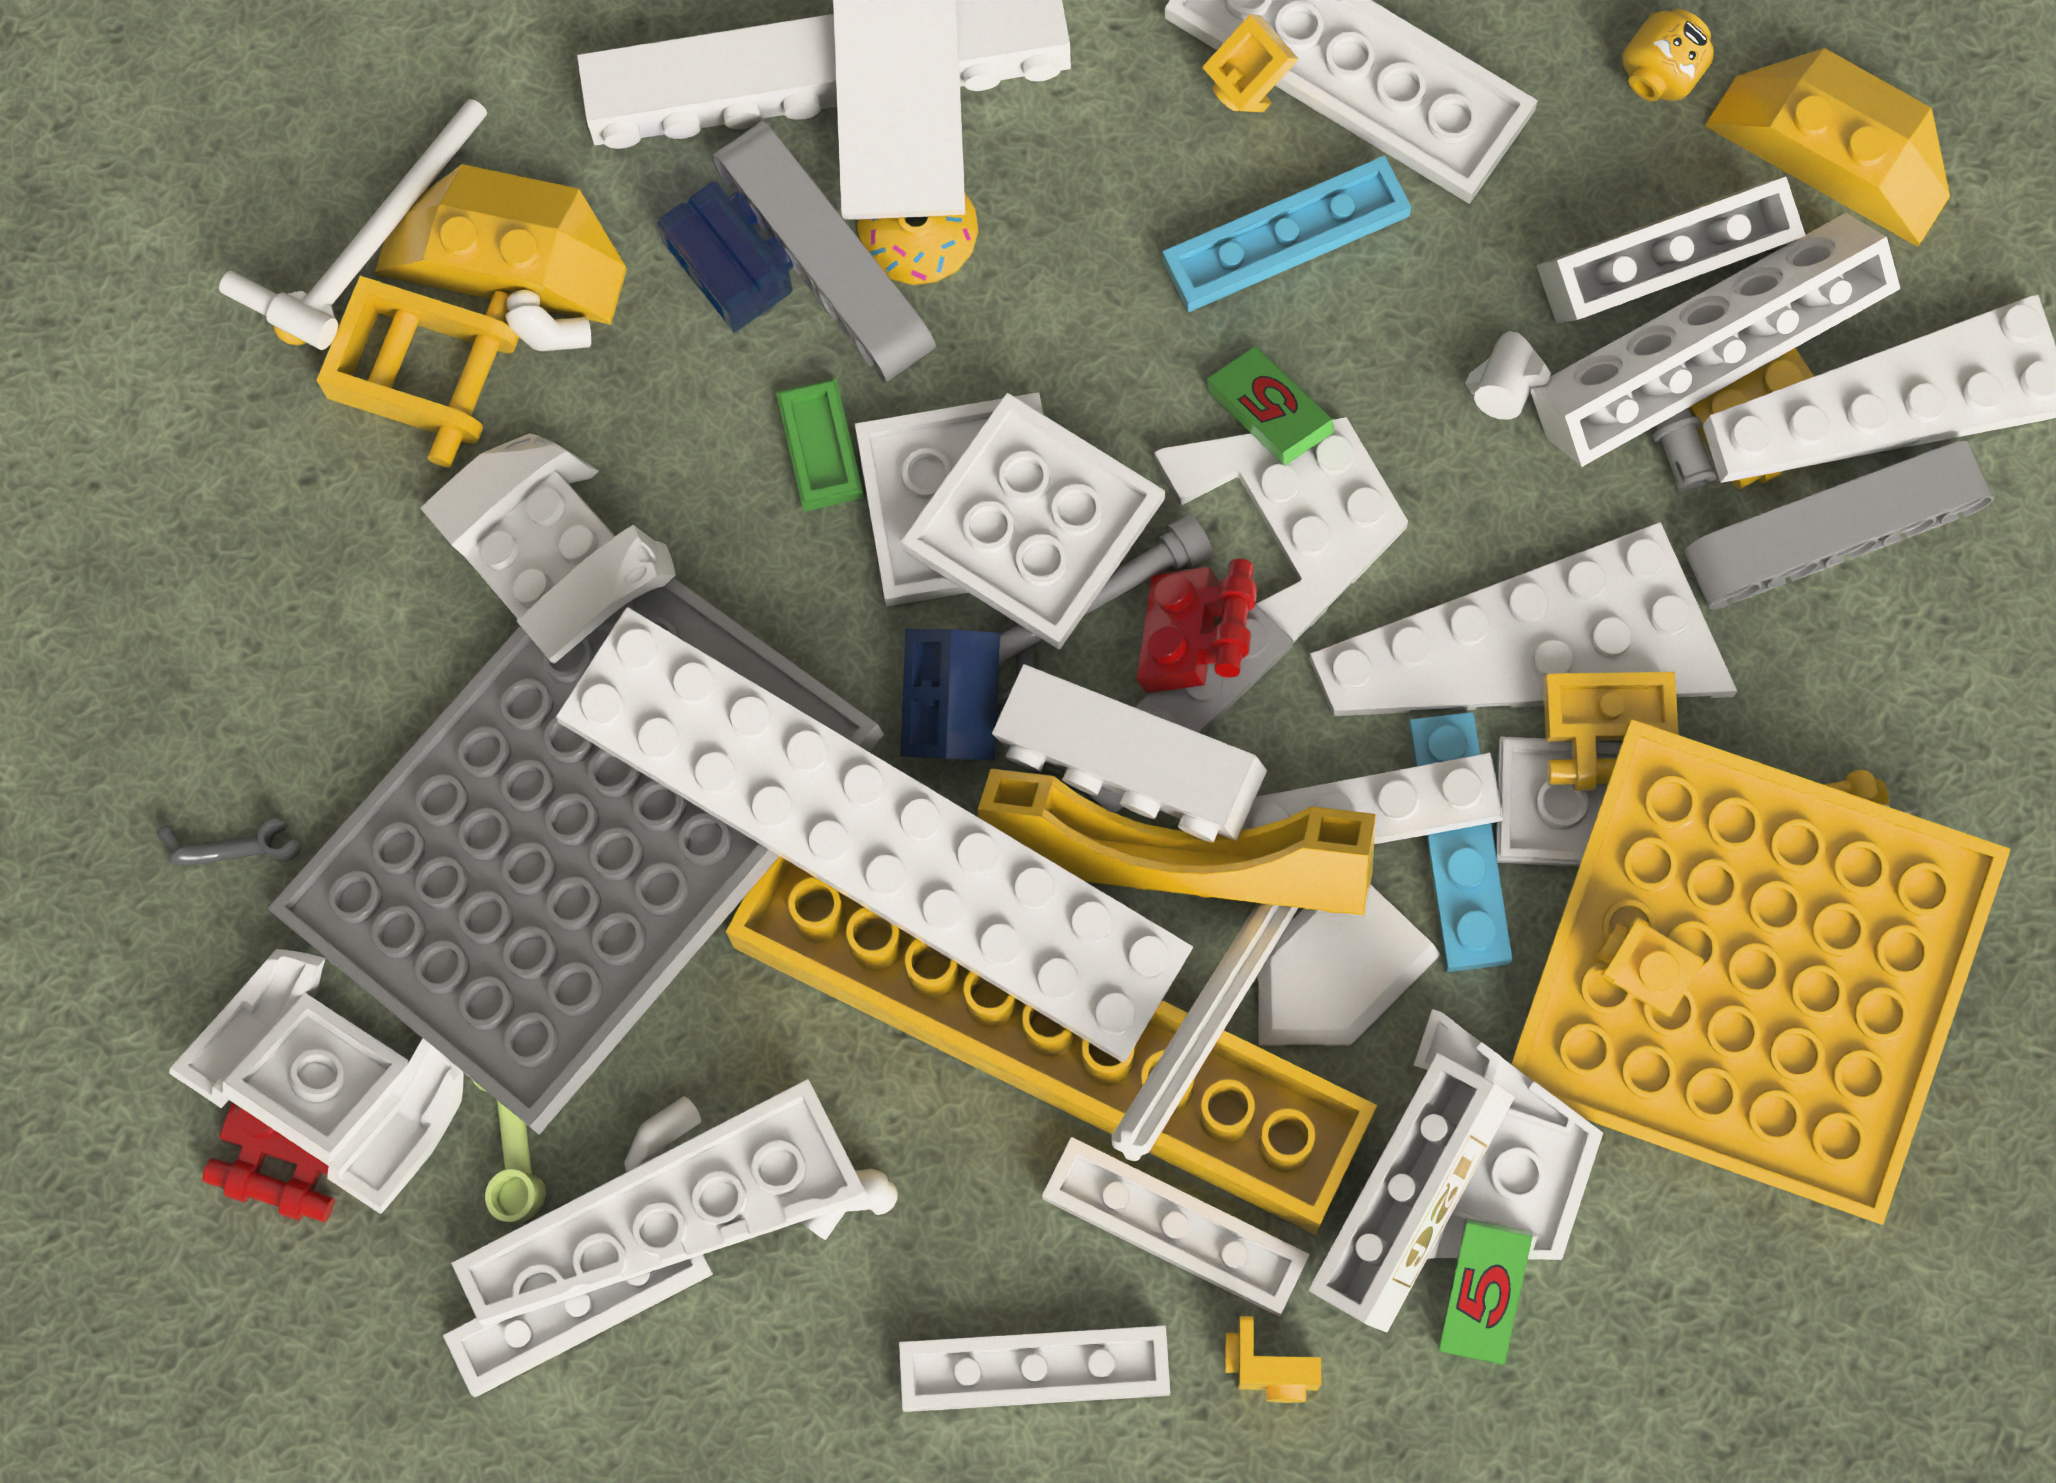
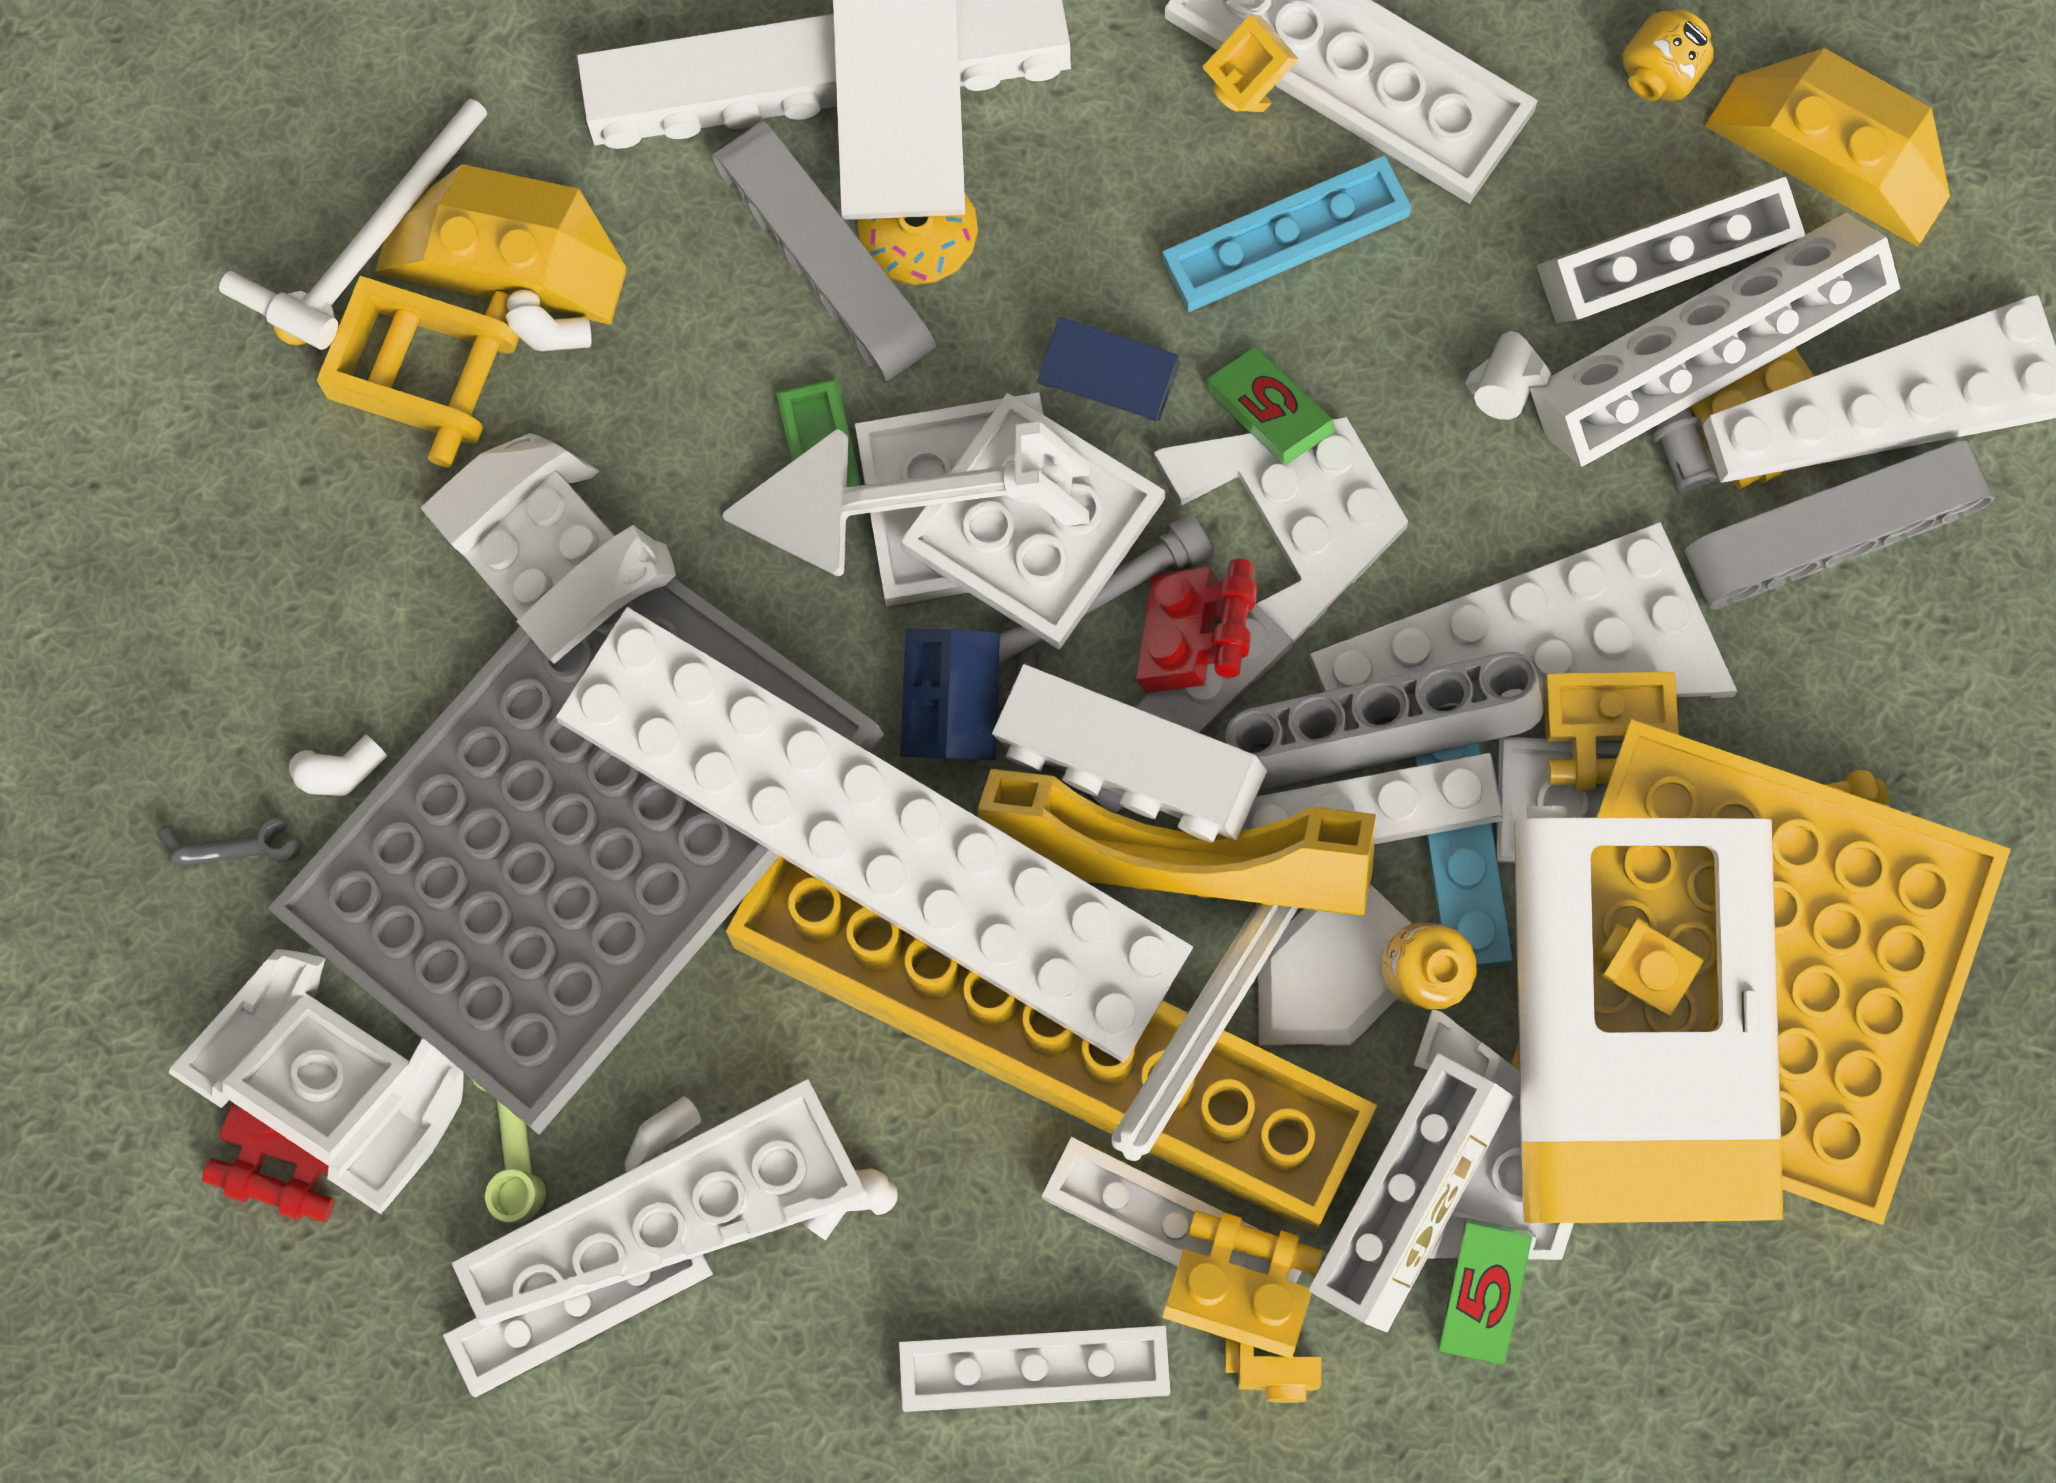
clear blue brick [657,181,794,333] -> none
none -> white arm [289,734,388,796]
none -> white piece [723,421,1090,576]
none -> dark blue hinge [1037,317,1180,422]
none -> yellow plate [1162,1210,1324,1359]
none -> light grey beam [1225,652,1544,789]
none -> yellow head [1381,923,1477,1010]
none -> white piece [1514,806,1783,1223]

